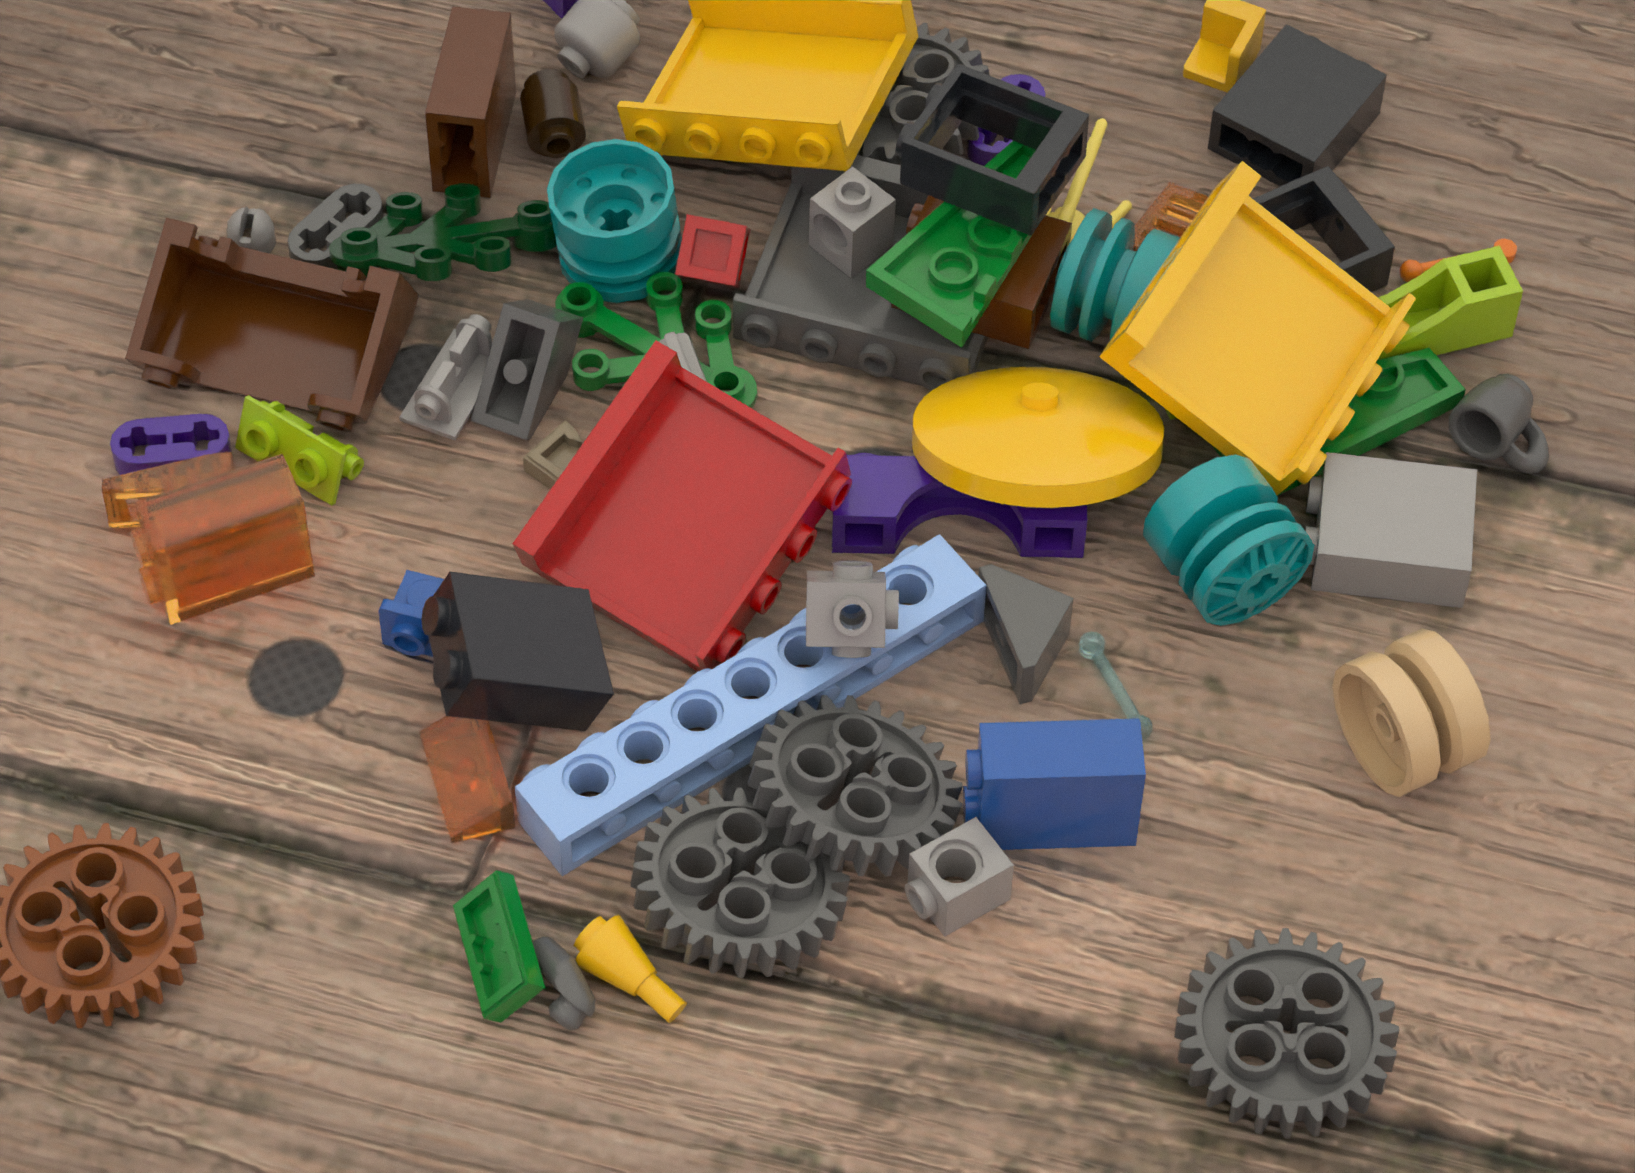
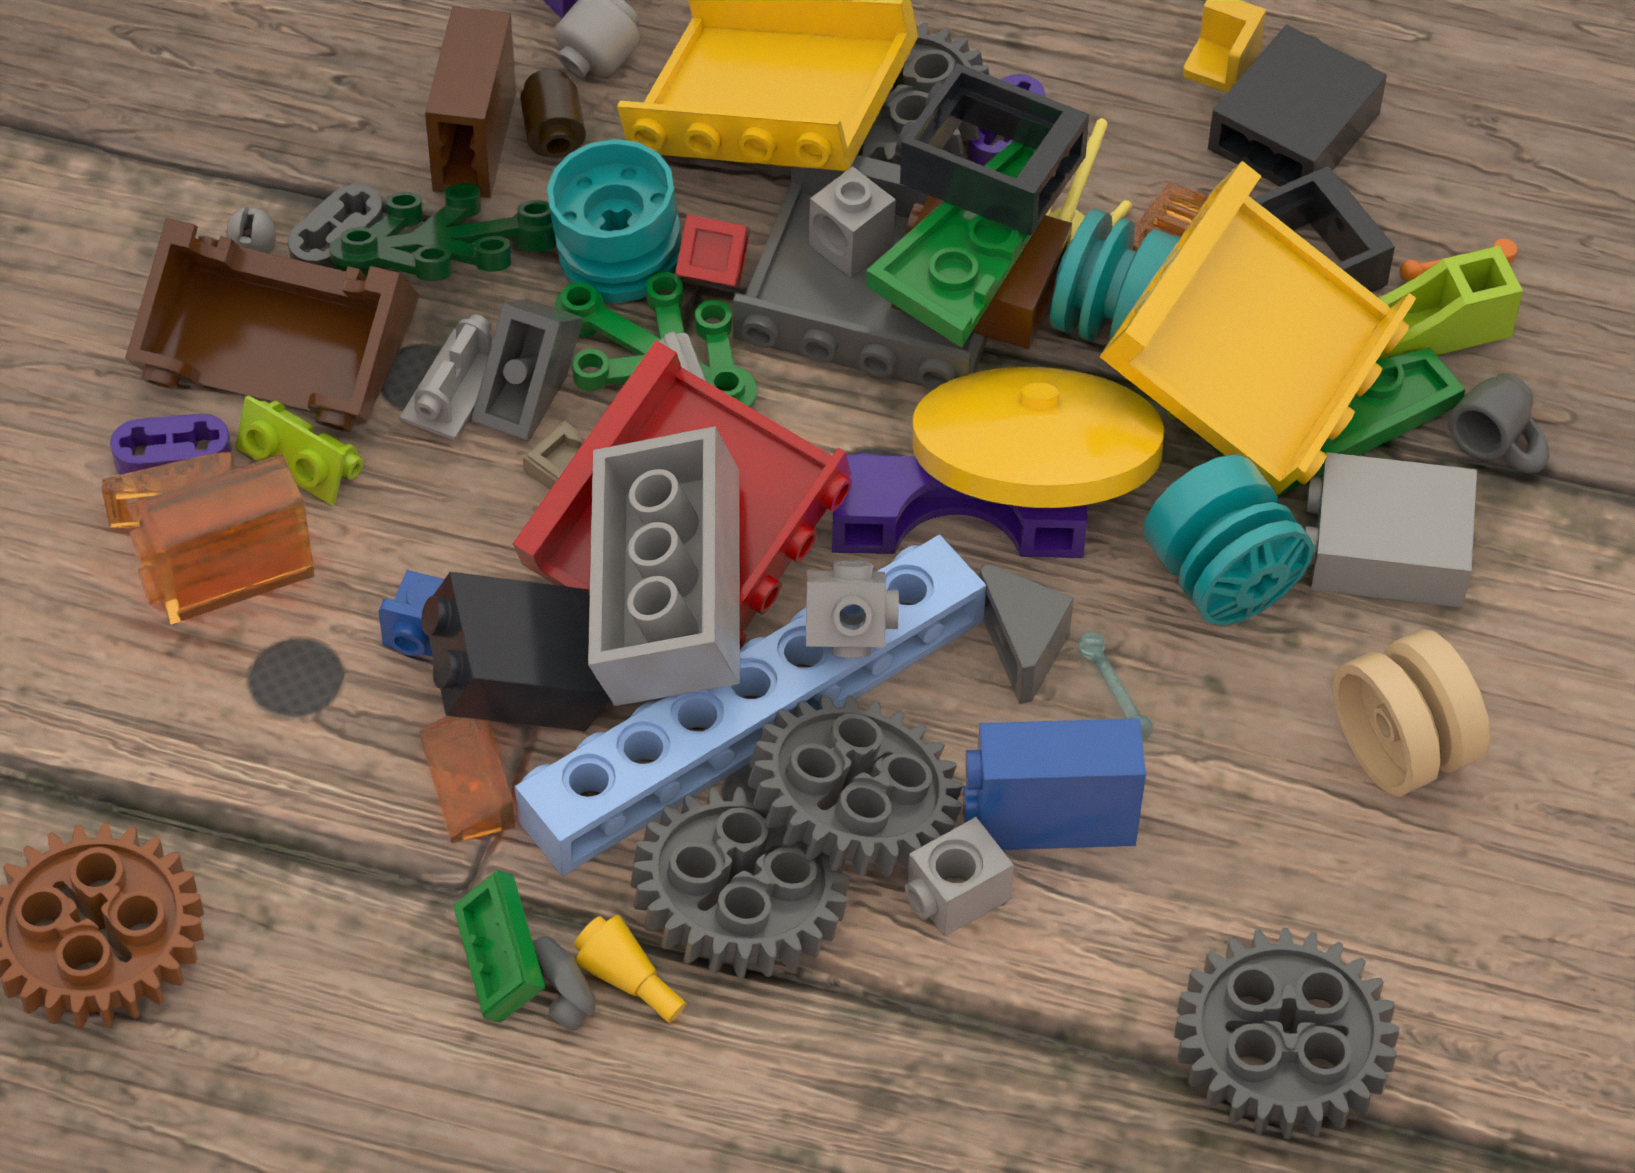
none -> light grey brick [588,426,740,706]

